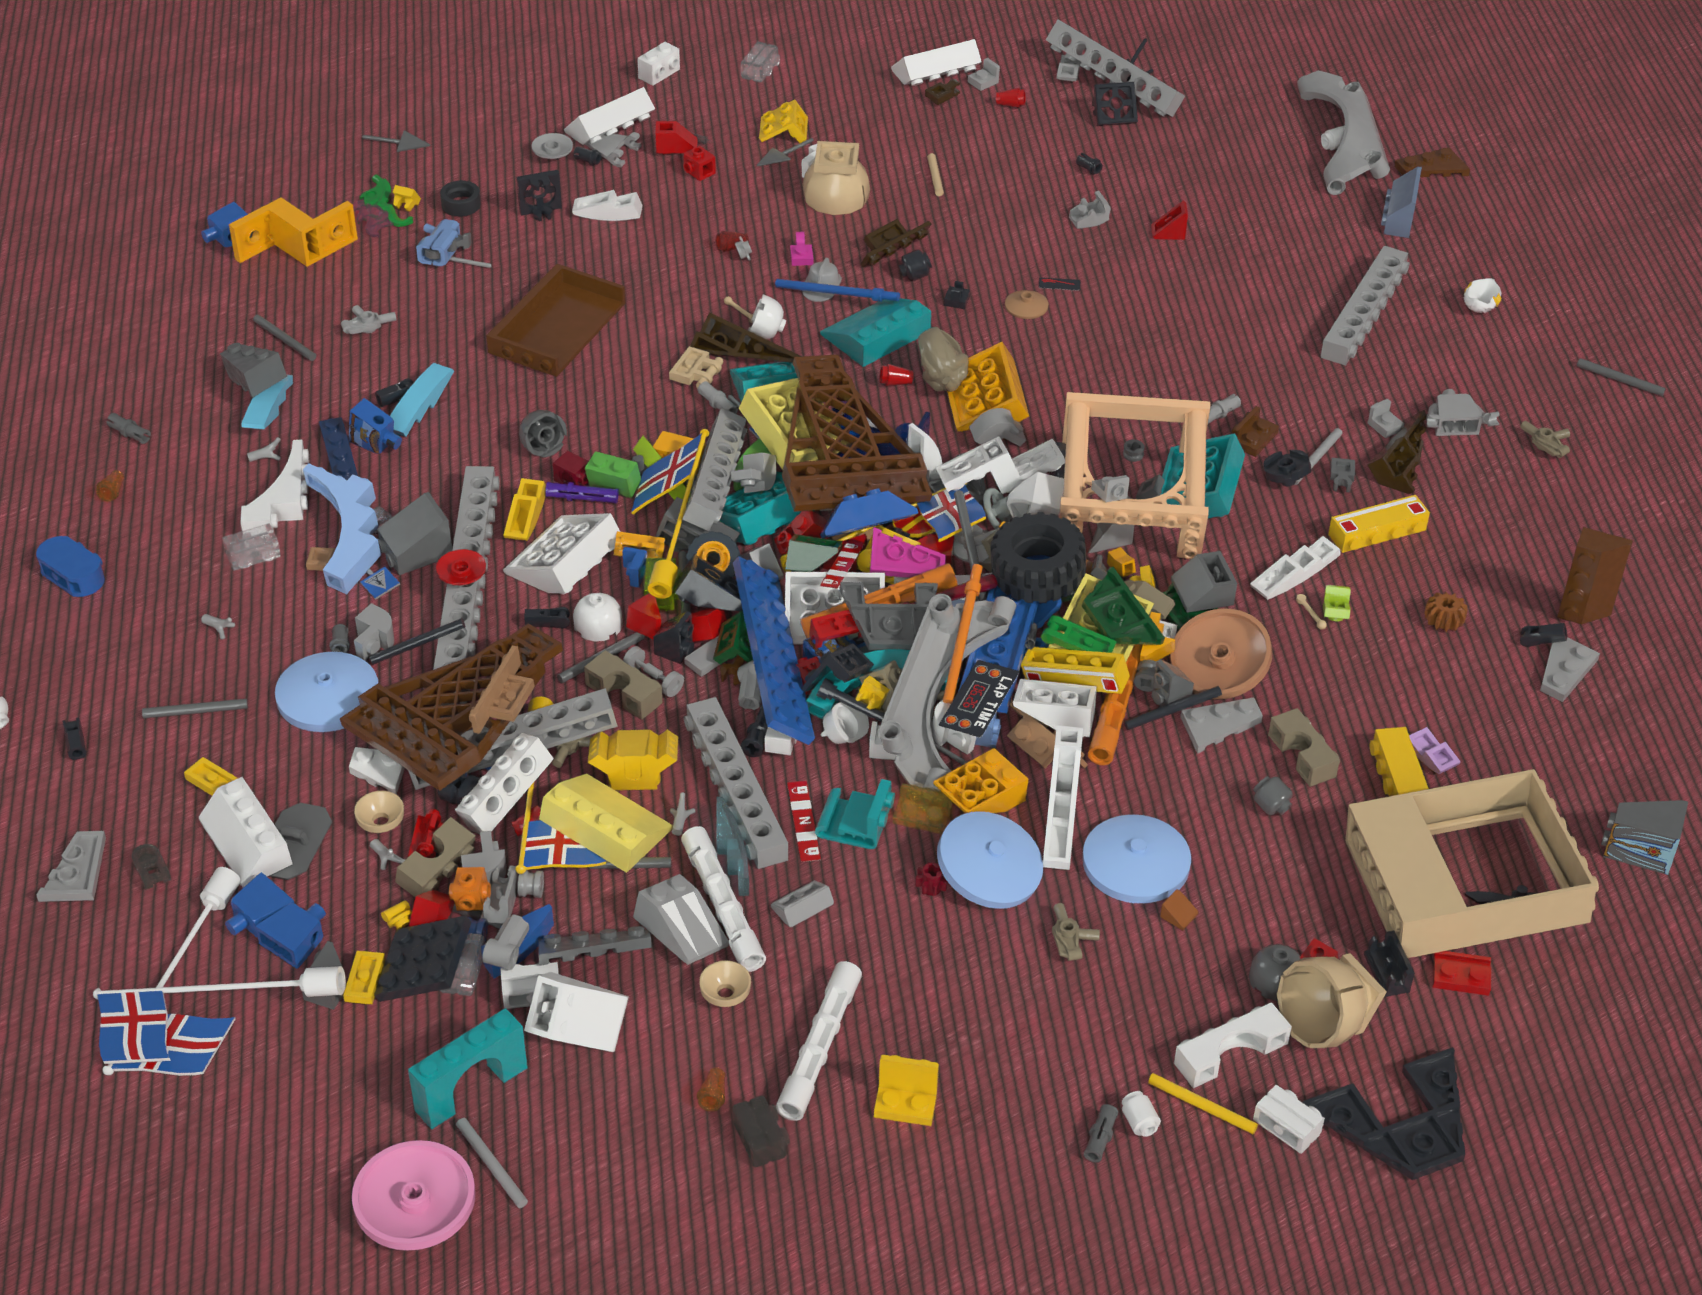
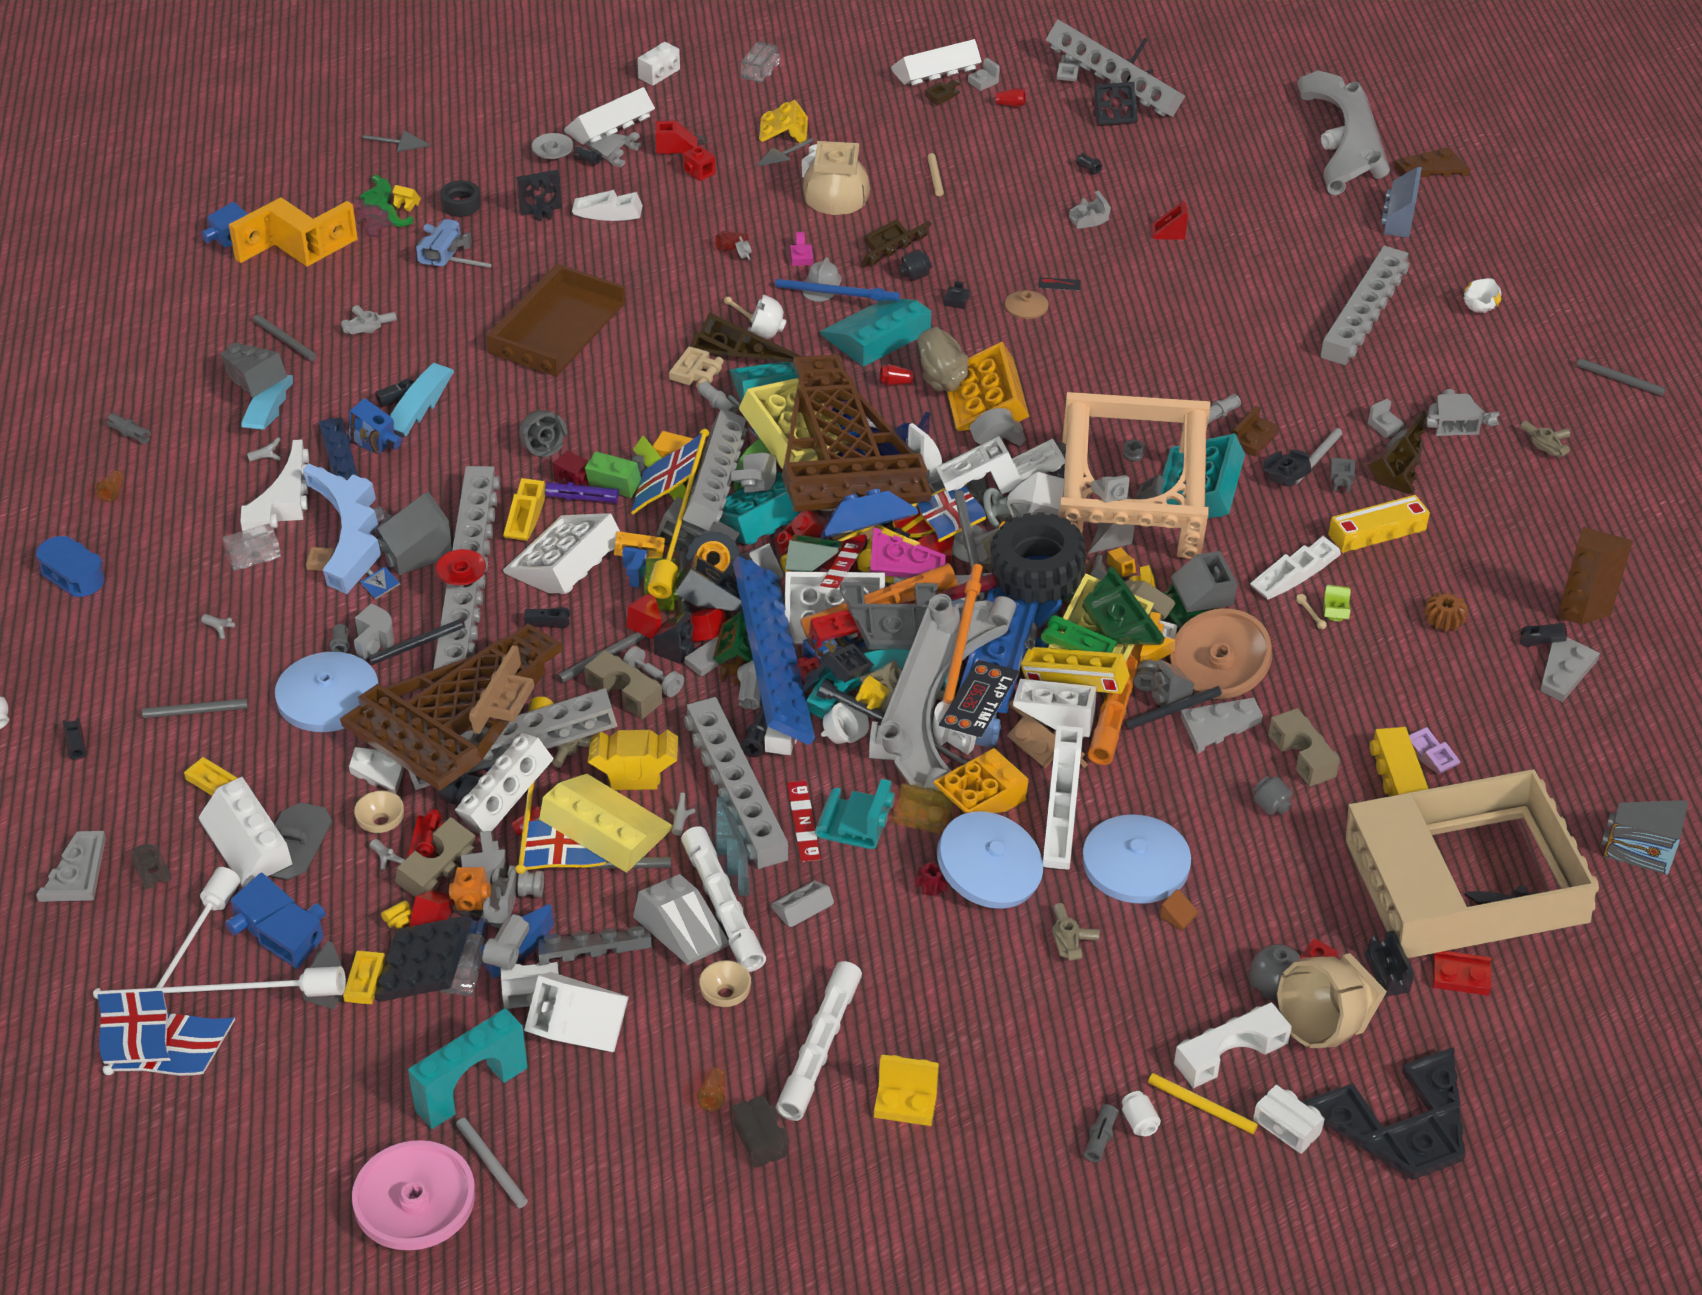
white cylinder [573,593,623,641] -> none

